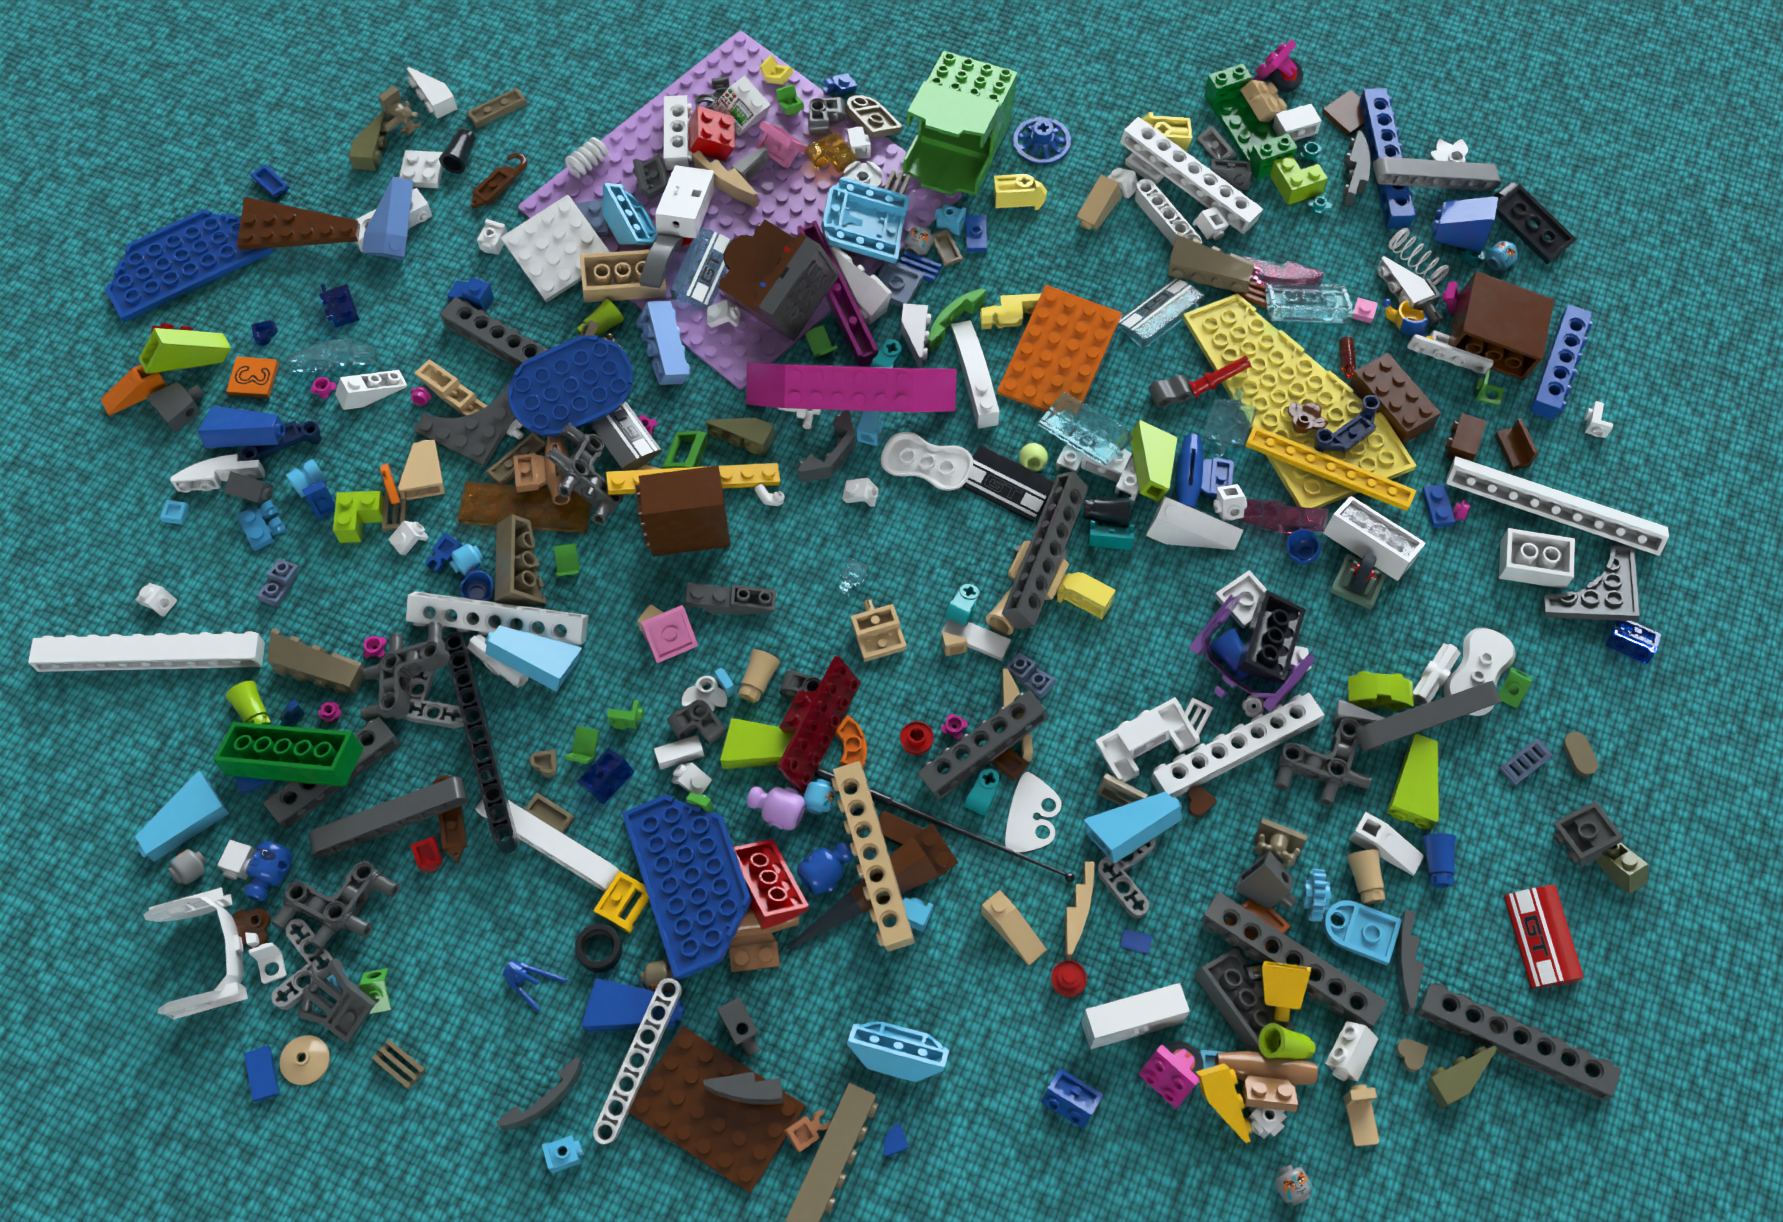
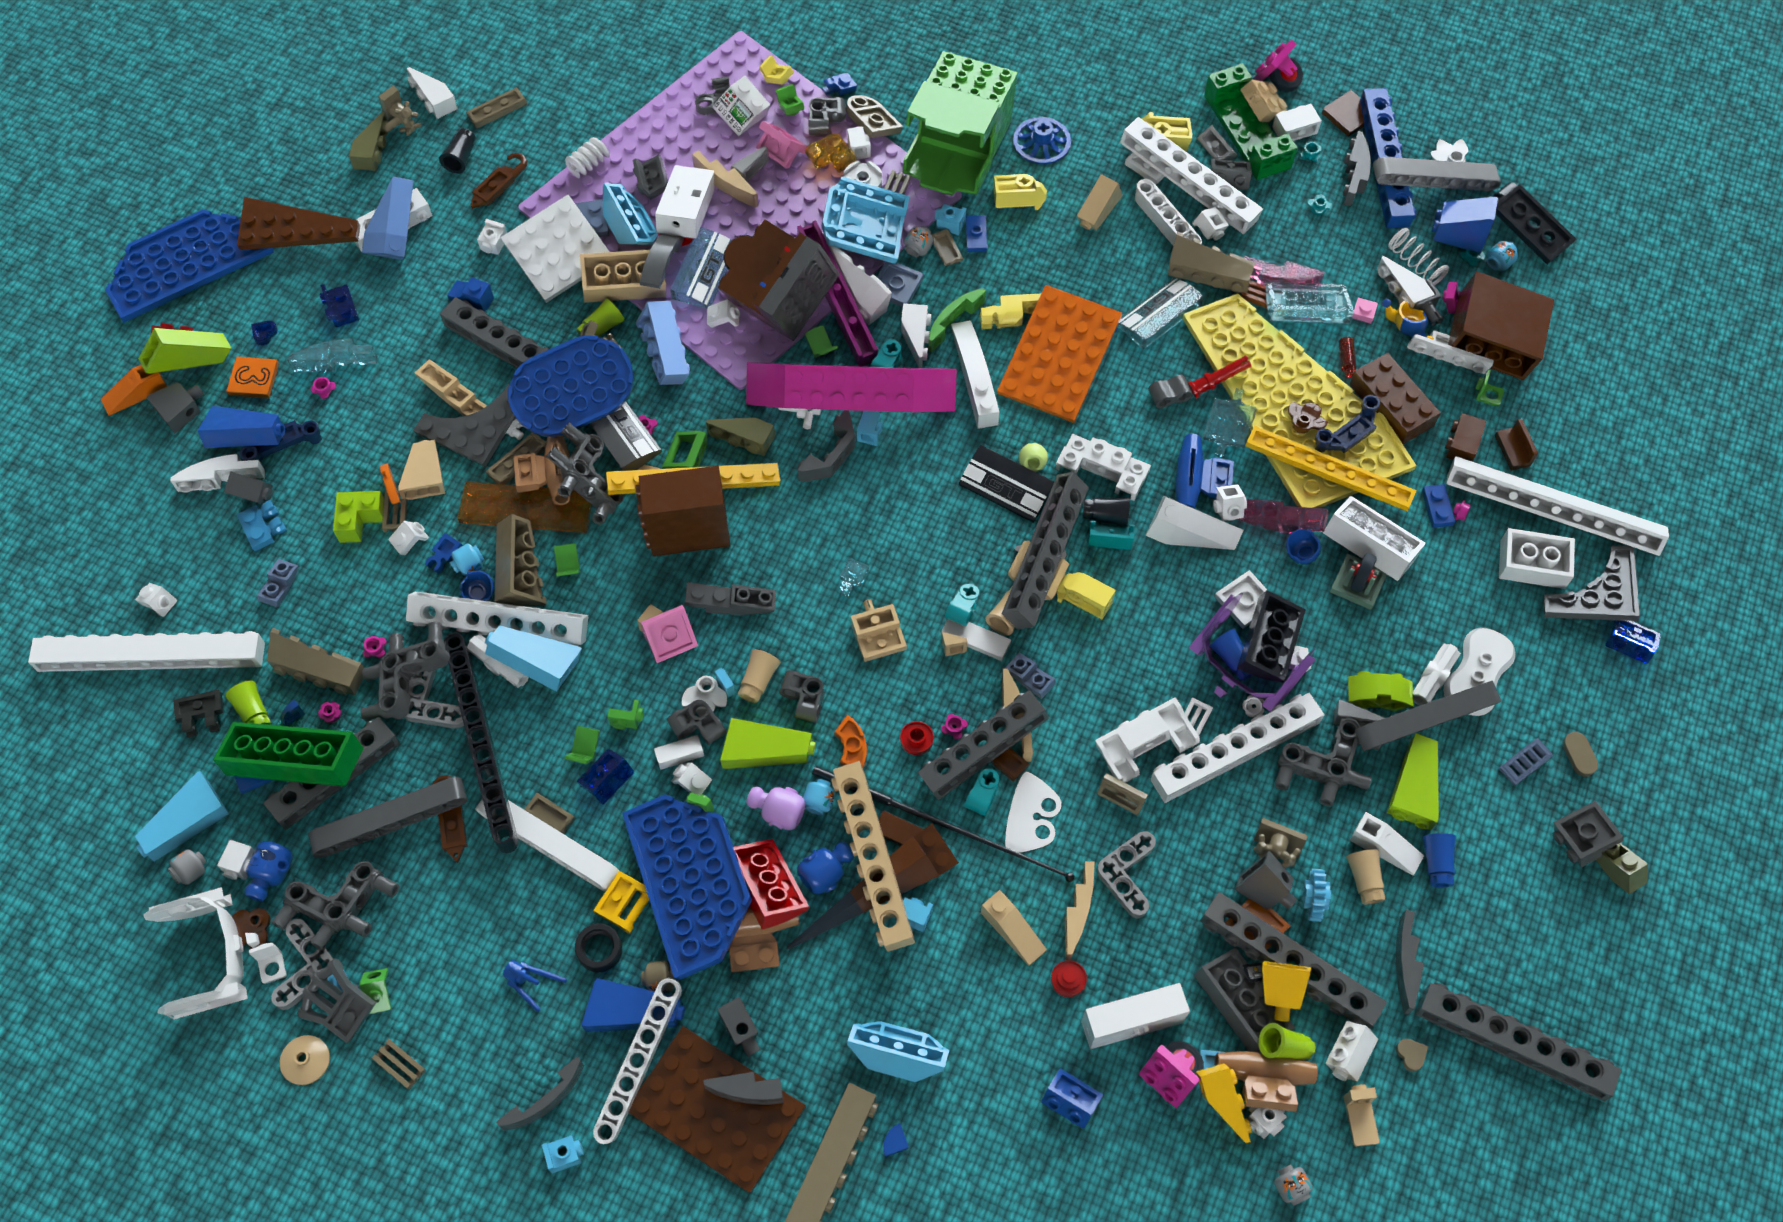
medium azure tile [160,500,190,525] -> none
blue tile [244,1046,280,1102] -> none
blue tile [250,164,290,199] -> none
medium azure wheel [286,459,327,498] -> none
blue plate [302,480,335,519] -> none
white slope [335,370,407,410] -> none
white plate [399,150,443,188] -> none
red plate [410,837,443,872] -> none
dark pink plate [411,387,431,406] -> none
dark tan tile [529,749,558,778] -> none
white brick [664,95,693,171] -> none
brick [689,106,735,162] -> none
white arm [754,484,785,506] -> none
dark red bracket [777,656,860,793] -> none
nougat plate [784,1110,831,1152] -> none
white bracket [842,478,878,507] -> none
white plate [881,432,973,491] -> none
blue tile [898,251,942,283] -> none
clear light blue slope [1038,392,1133,465] -> none
medium azure slope [1084,791,1182,864] -> none
white bracket [1107,168,1138,198] -> none
blue sticker [1120,929,1152,954] -> none
slope [1129,420,1177,502] -> none
reddish brown tile [1188,786,1217,817] -> none
lime brick [1270,155,1328,205] -> none
medium azure plate [1323,900,1402,966] -> none
olive slope [1425,1046,1497,1109] -> none
bright green bracket [1498,667,1532,708] -> none
red slope [1503,884,1584,989] -> none
brick [1529,304,1593,420] -> none
white bracket [1584,401,1613,438] -> none
none -> pearl dark grey plate [173,690,224,738]

